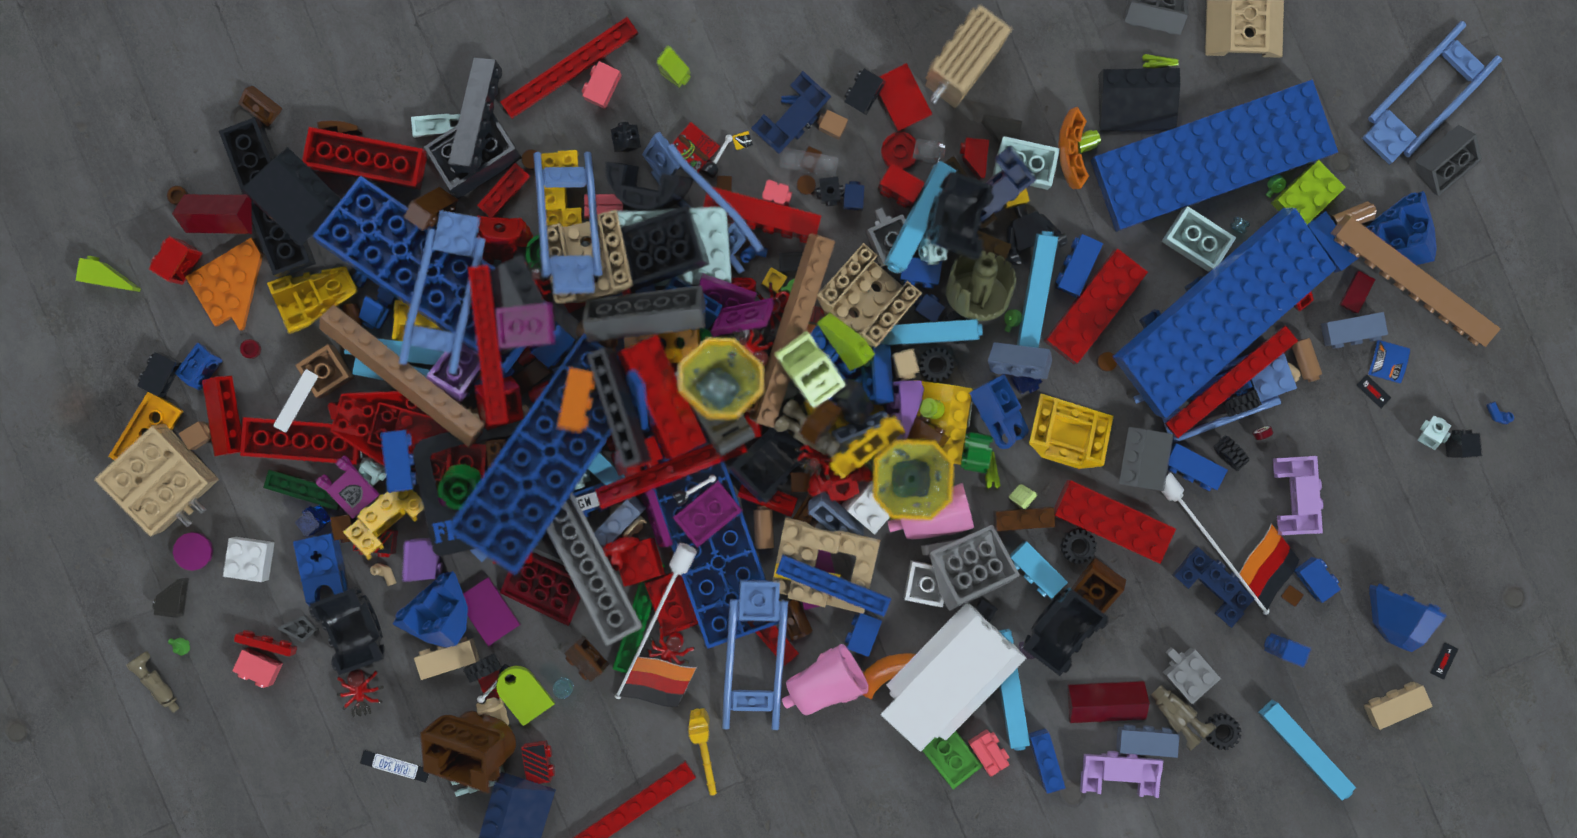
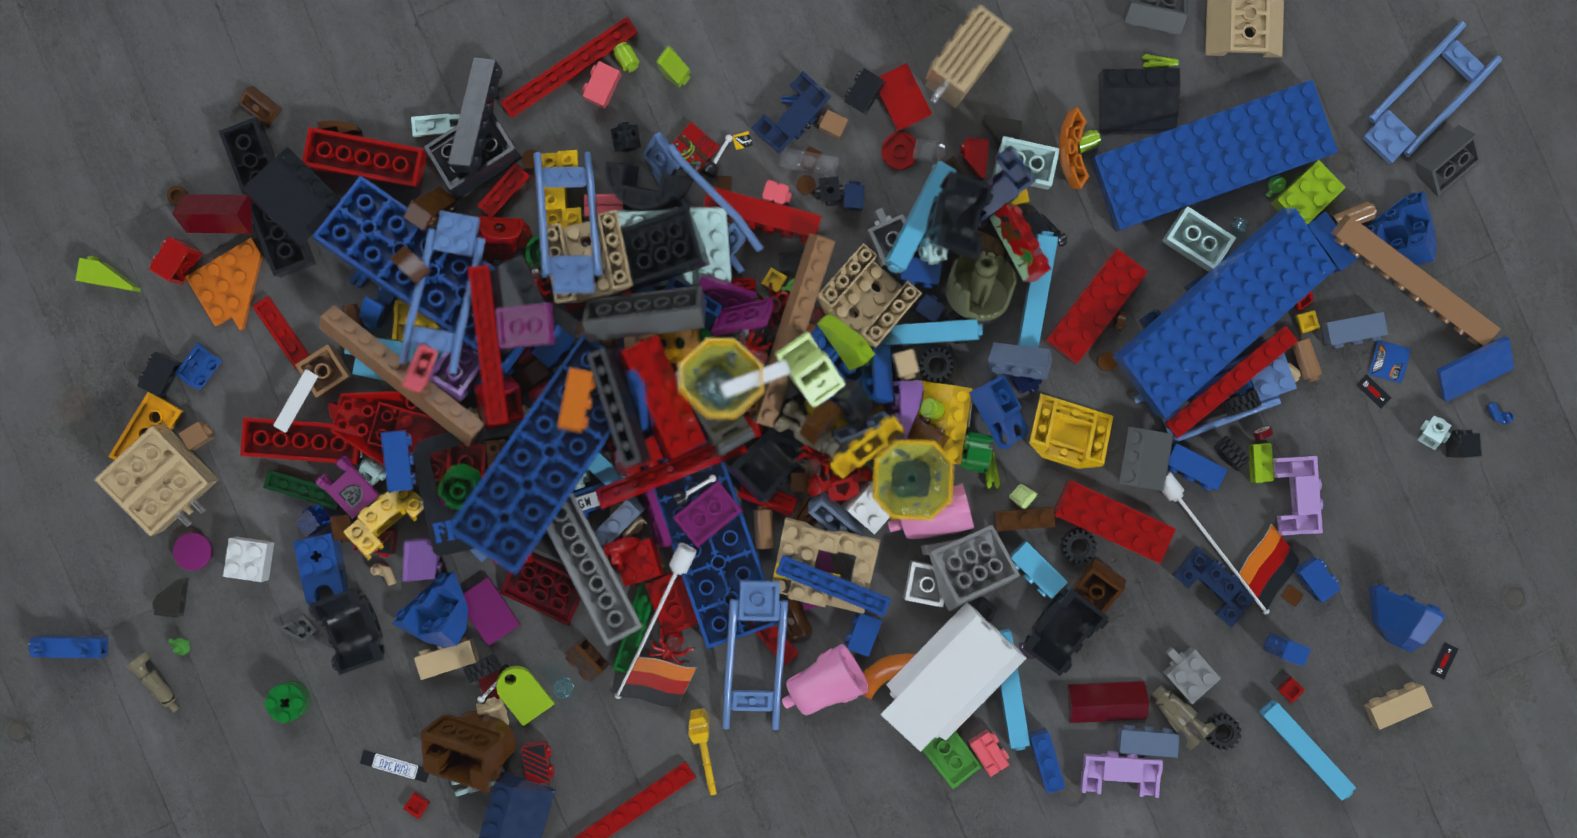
red brick [202,376,242,456] -> none
coral brick [232,647,283,688] -> none
red plate [234,630,297,657] -> none
dark red tile [240,339,261,359] -> none
yellow wedge [267,266,358,334] -> none
animal [337,668,384,717] -> none
blue arm [740,245,768,263] -> none
red brick [878,163,925,208] -> none
bright green piece [1004,309,1022,332] -> none
blue brick [1055,234,1103,297] -> none
dark red tile [1339,271,1376,314] -> none
none -> blue brick [28,635,108,658]
none -> red tile [252,296,310,370]
none -> green brick [264,681,310,723]
none -> reddish brown slope [390,246,431,284]
none -> coral brick [402,344,438,393]
none -> red tile [403,792,430,819]
none -> lime brick [613,42,640,72]
none -> white sticker [720,360,791,398]
none -> red brick [990,204,1051,282]
none -> reddish brown tile [1113,312,1126,332]
none -> lime panel [1248,443,1274,483]
none -> red tile [1277,676,1305,704]
none -> yellow tile [1295,310,1320,334]
none -> blue tile [1436,336,1514,402]

